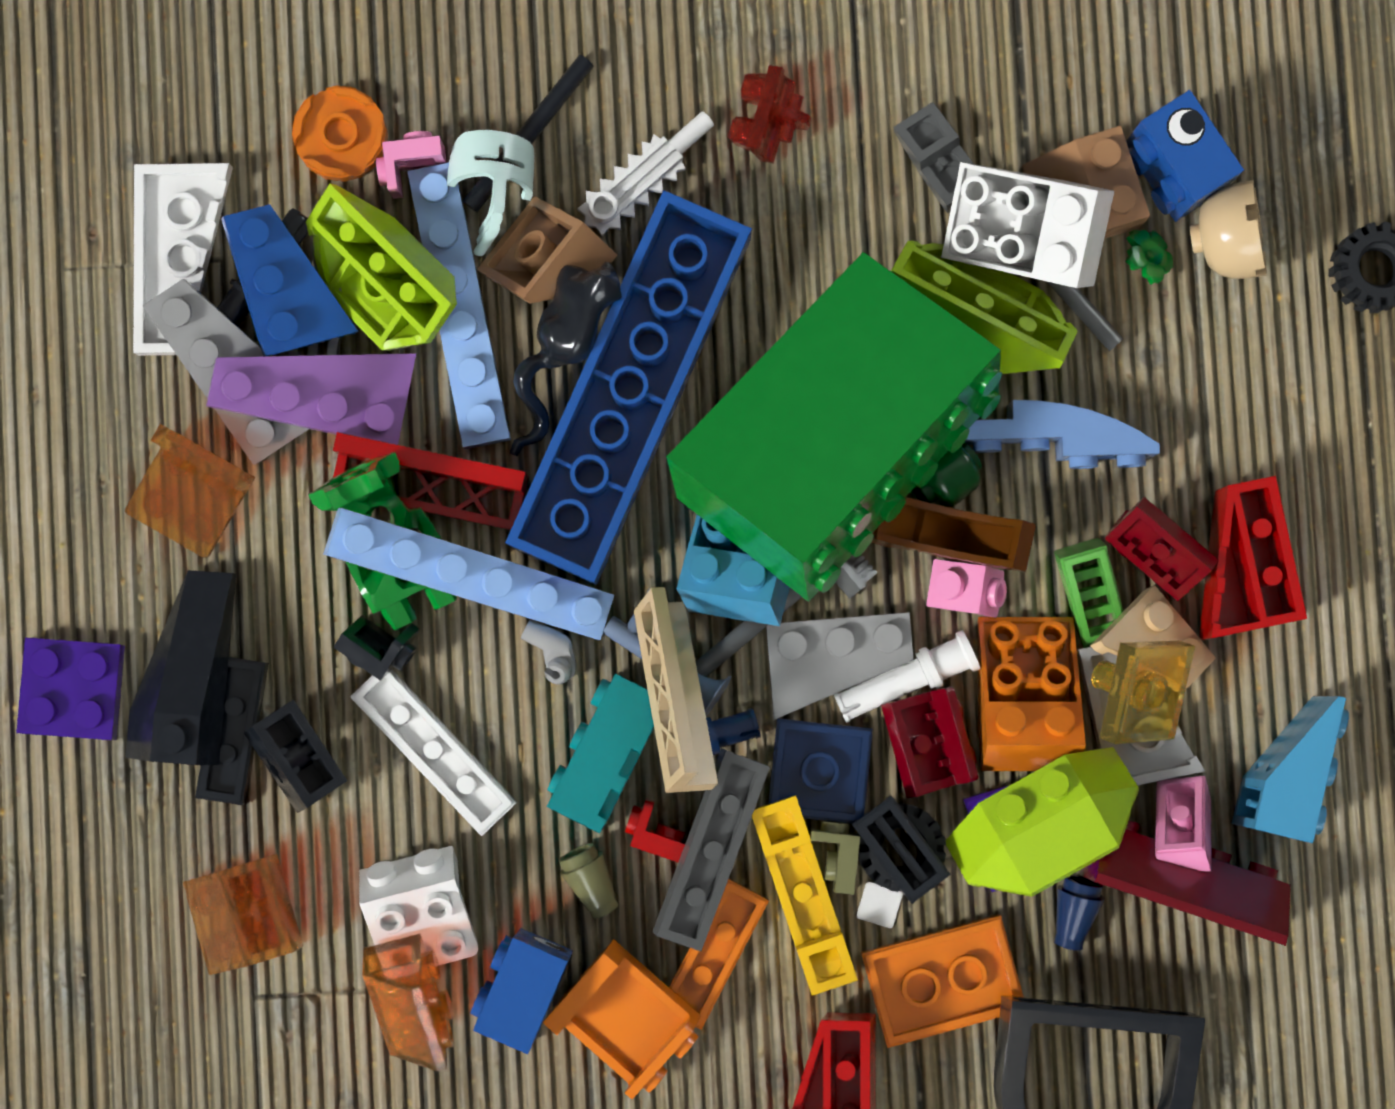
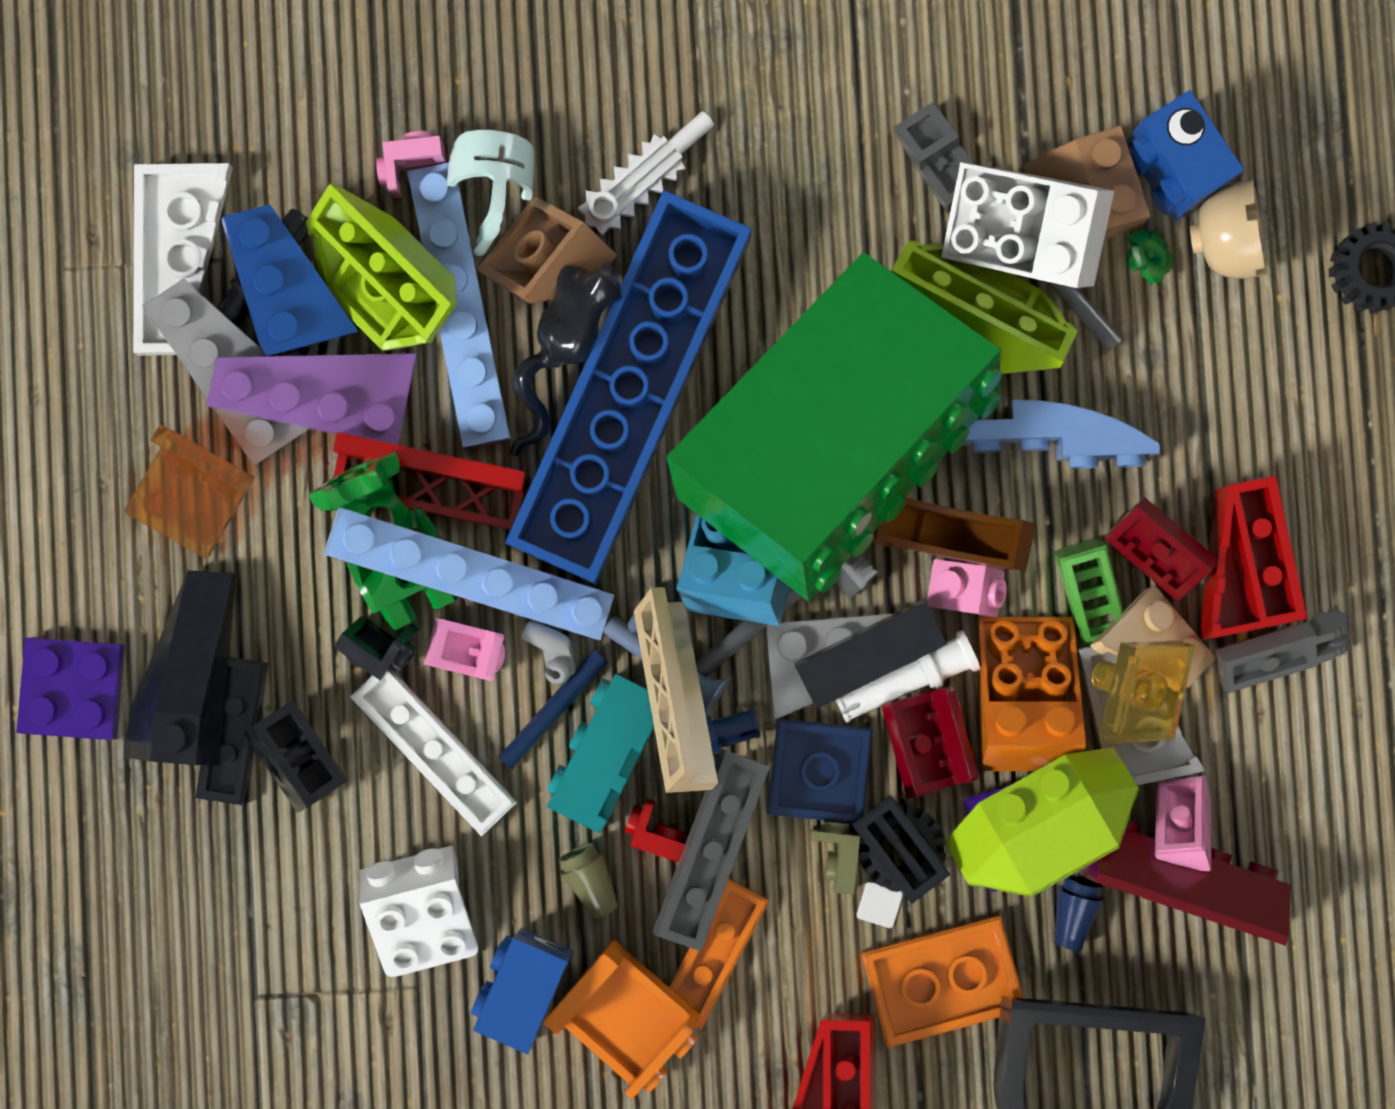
clear orange slope [182,853,303,975] -> none
orange tile [292,85,388,182] -> none
clear orange slope [362,934,454,1071] -> none
black bar [463,54,594,213] -> none
clear red hips [728,65,812,164] -> none
yellow slope [752,795,858,996] -> none
dark green head [912,442,982,508] -> none
dark azure slope [1232,696,1349,843] -> none
none -> bright pink bracket [424,618,505,681]
none -> dark blue bar [498,649,608,769]
none -> black tile [794,599,947,709]
none -> dark grey hinge [1216,609,1350,693]

